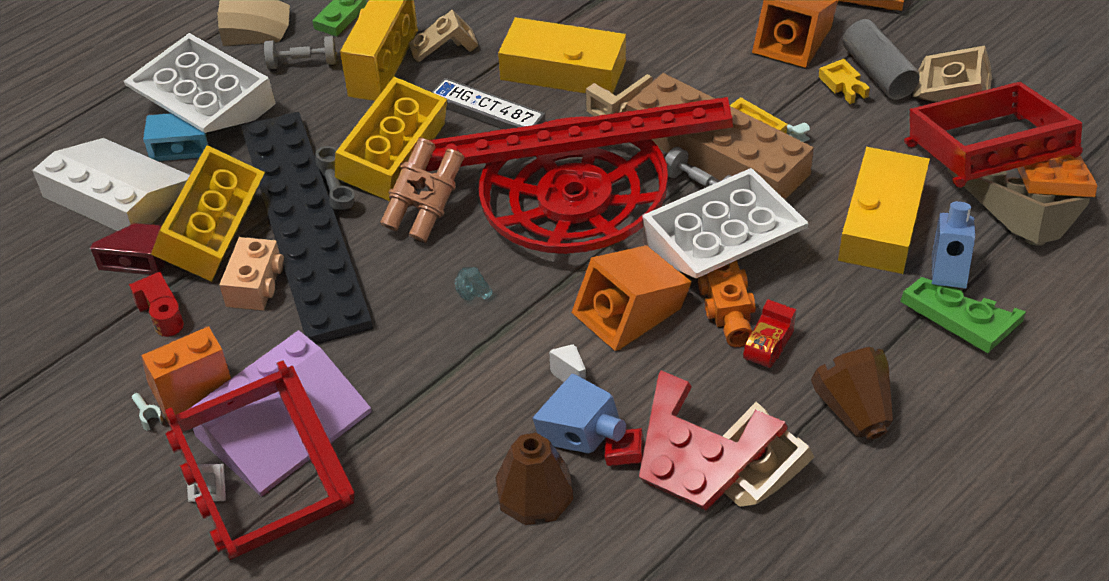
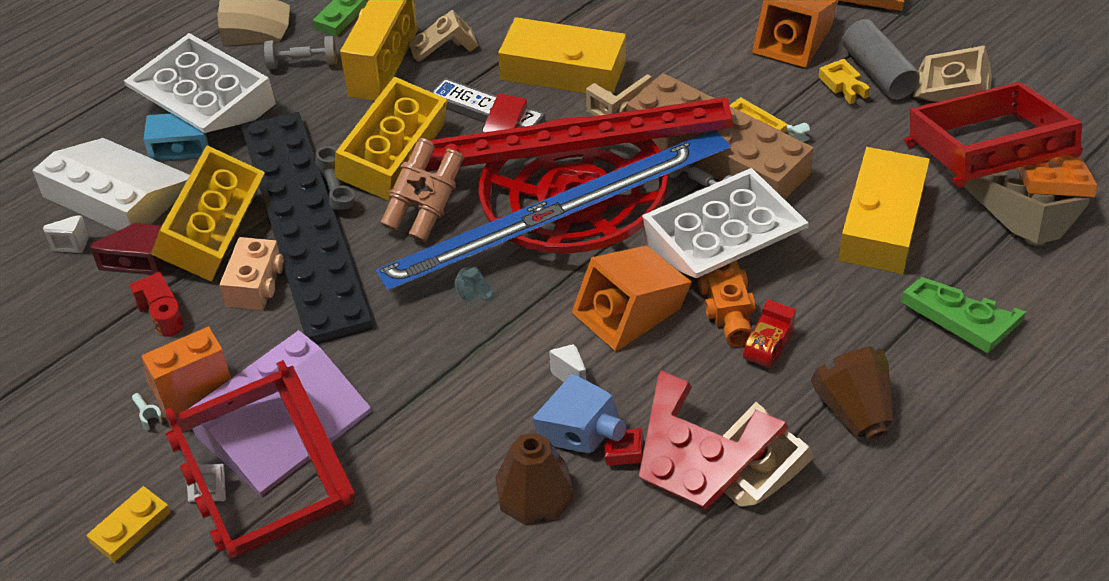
medium blue torso [932,201,975,288] -> none
none -> white slope [43,216,89,253]
none -> yellow plate [86,486,171,563]
none -> sticker [376,130,731,290]
none -> red slope [482,93,527,133]

